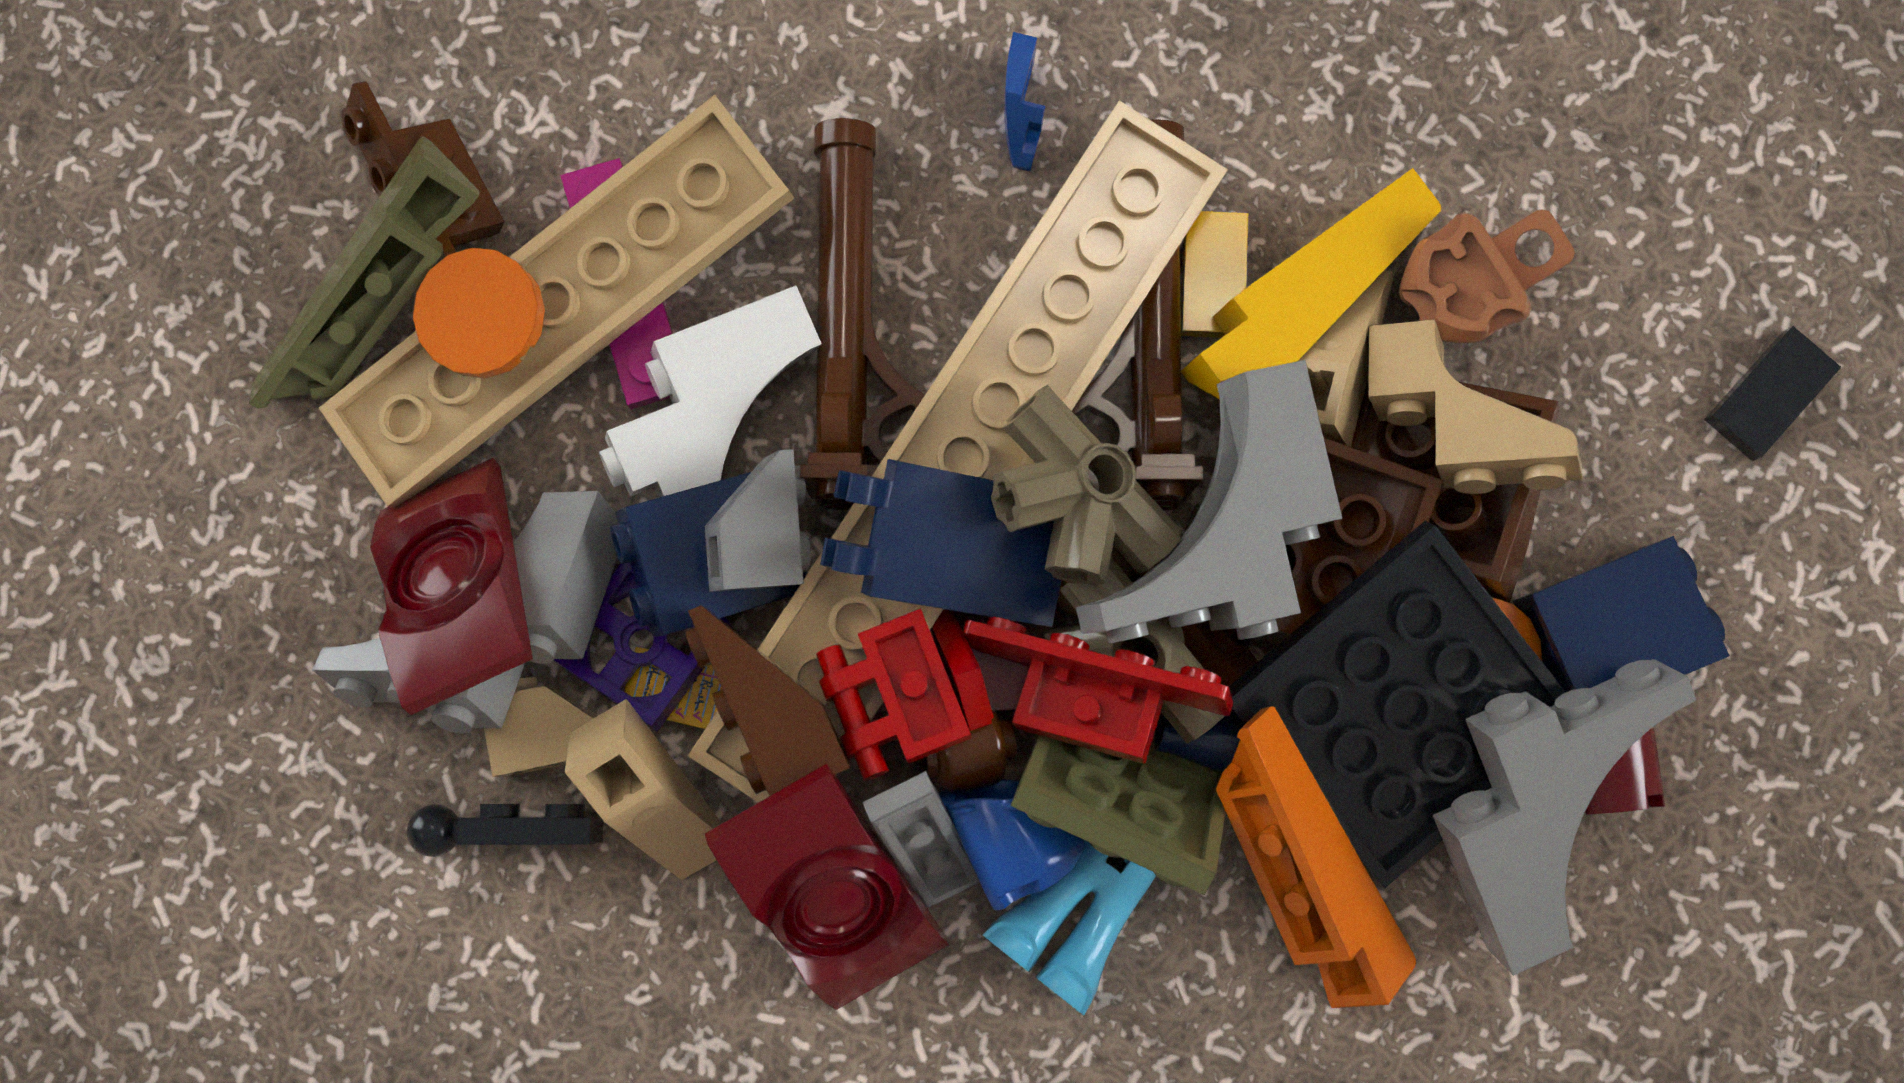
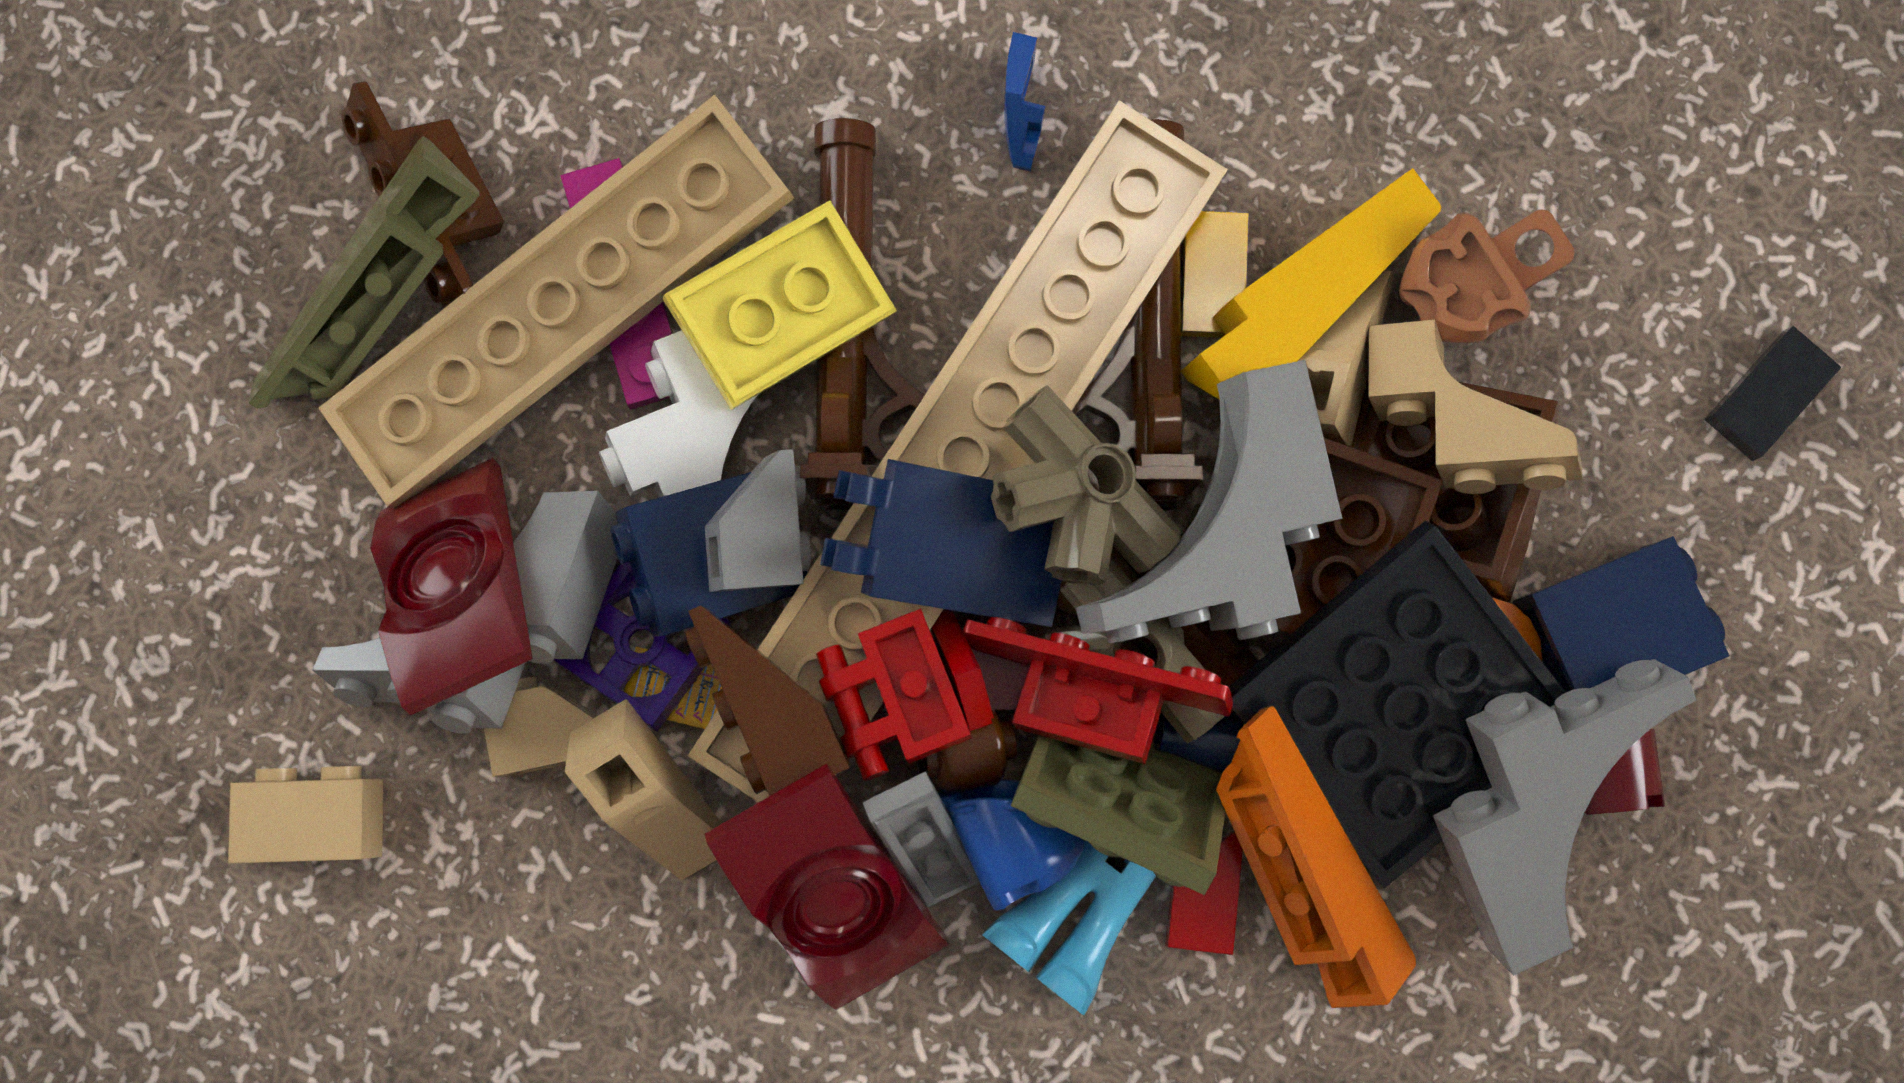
black plate [407,804,603,857] -> none
orange tile [413,248,545,378] -> none
none -> tan brick [228,766,383,863]
none -> light yellow tile [663,200,897,410]
none -> red tile [1165,831,1243,955]

